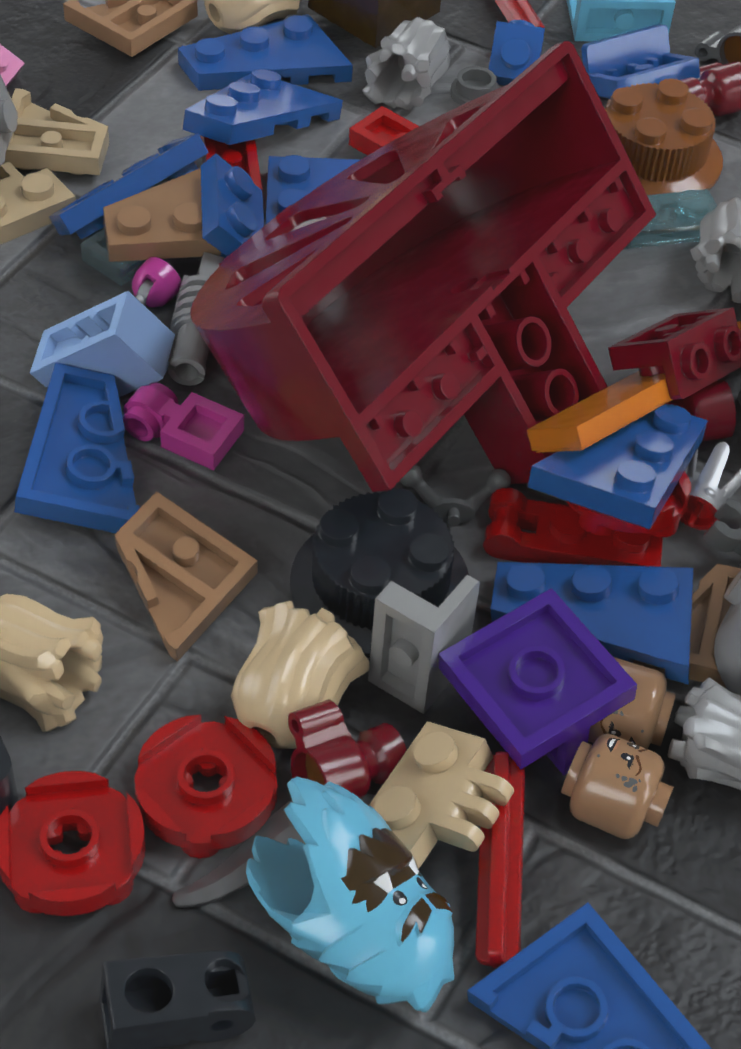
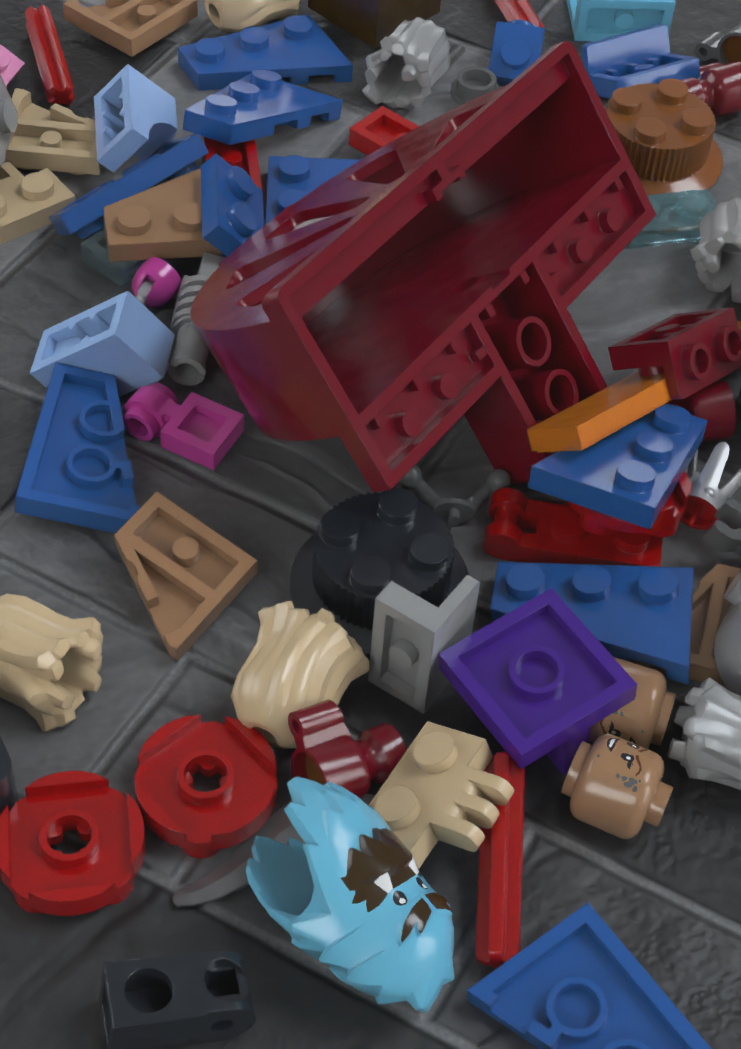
none -> red axle [24,5,75,106]
none -> light blue arch [94,64,178,173]

